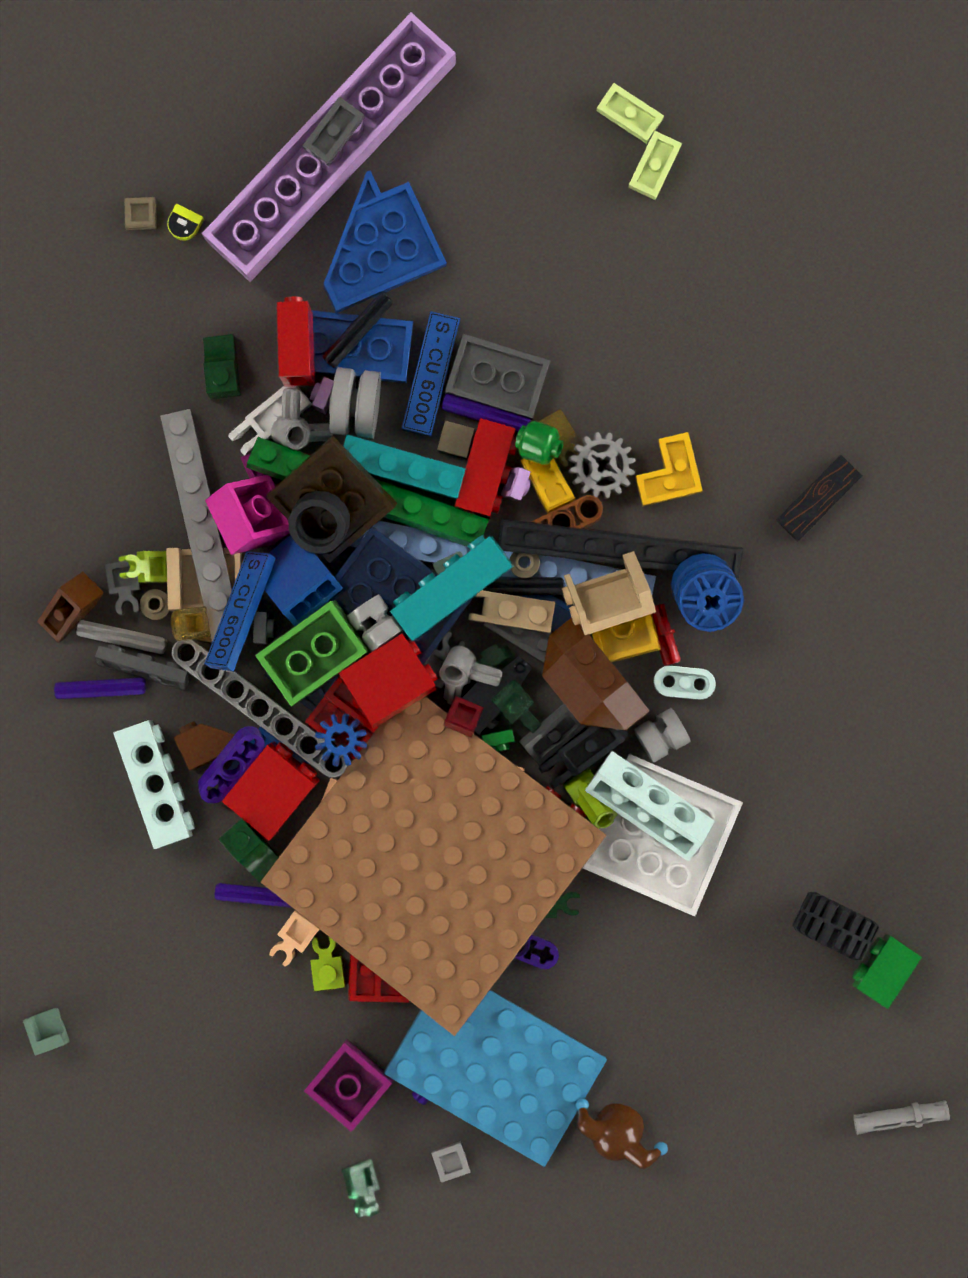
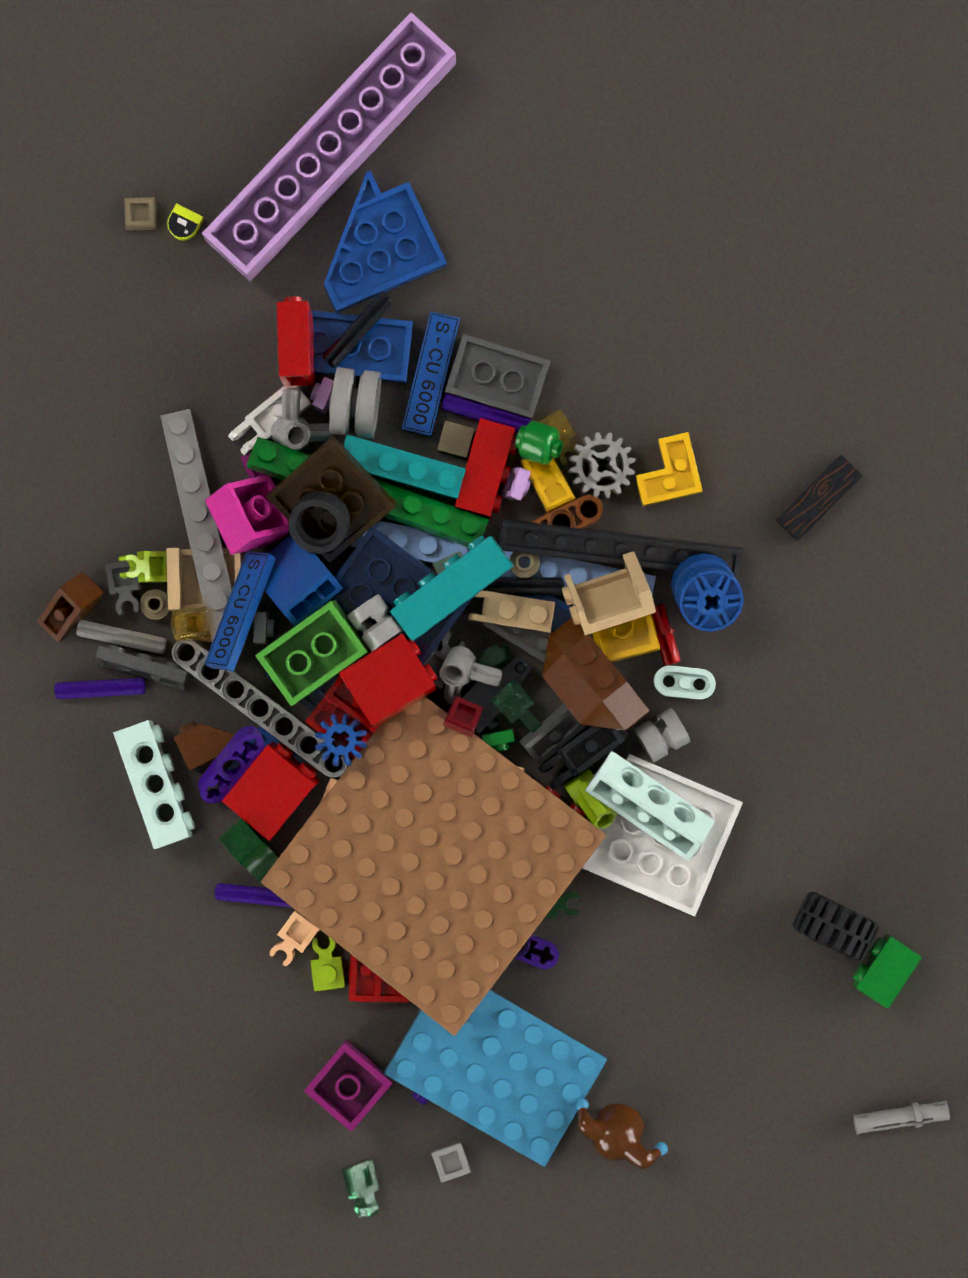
sand green panel [23,1008,70,1056] -> none
dark green arch [203,334,241,399] -> none
dark grey plate [303,96,365,166] -> none
yellowish green plate [596,83,664,144] -> none
yellowish green plate [628,131,682,200] -> none

